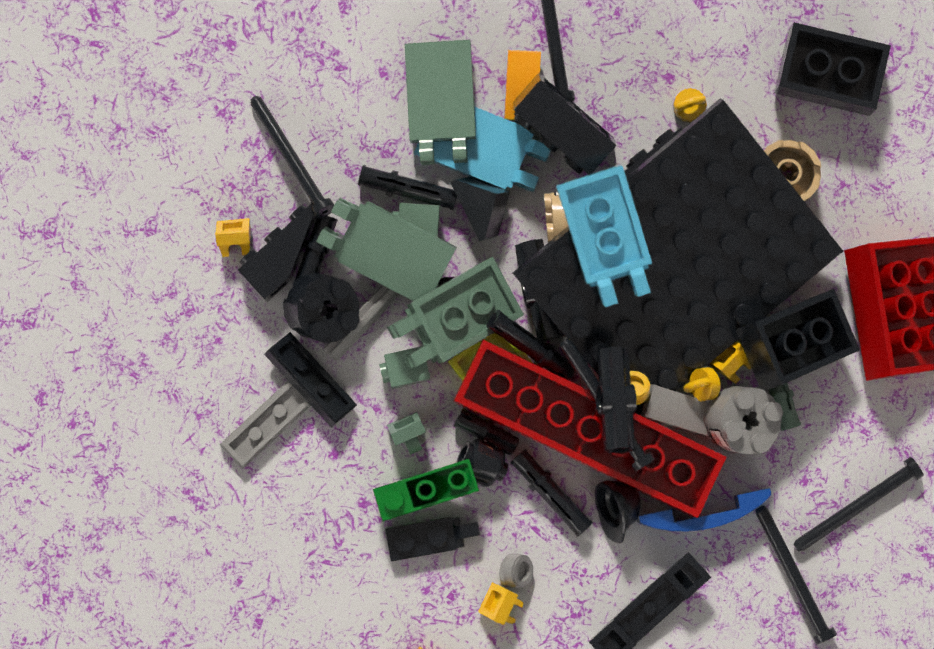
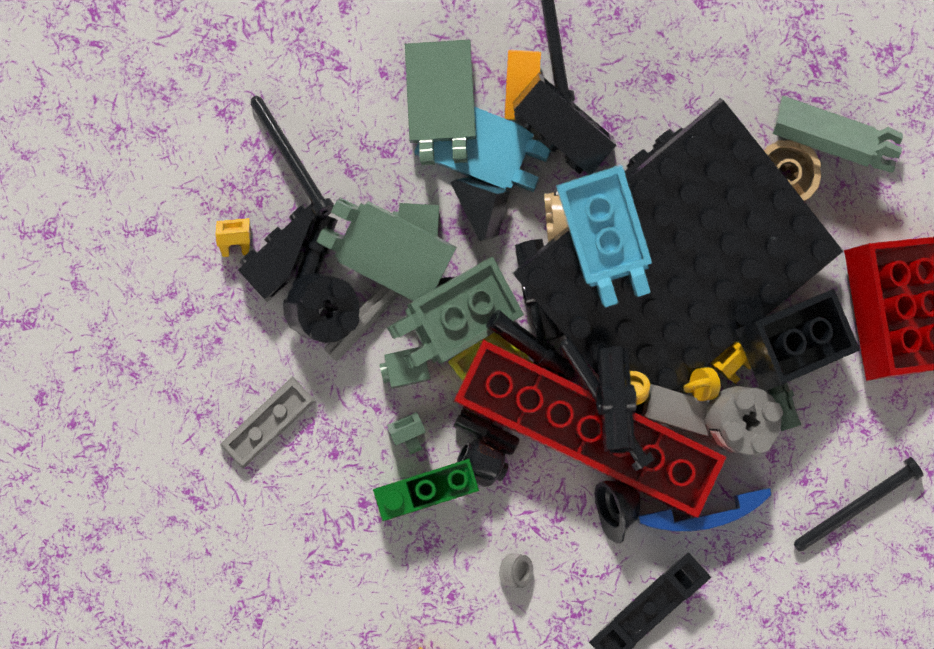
black tile [264,332,357,428] -> none
black pin [358,165,457,210] -> none
black hinge [385,517,480,562] -> none
yellow tile [478,582,524,625] -> none
black pin [510,448,593,537] -> none
yellow tile [673,88,707,122] -> none
black bar [756,505,837,645] -> none
black brick [774,22,891,116] -> none
none -> sand green tile [773,95,903,173]

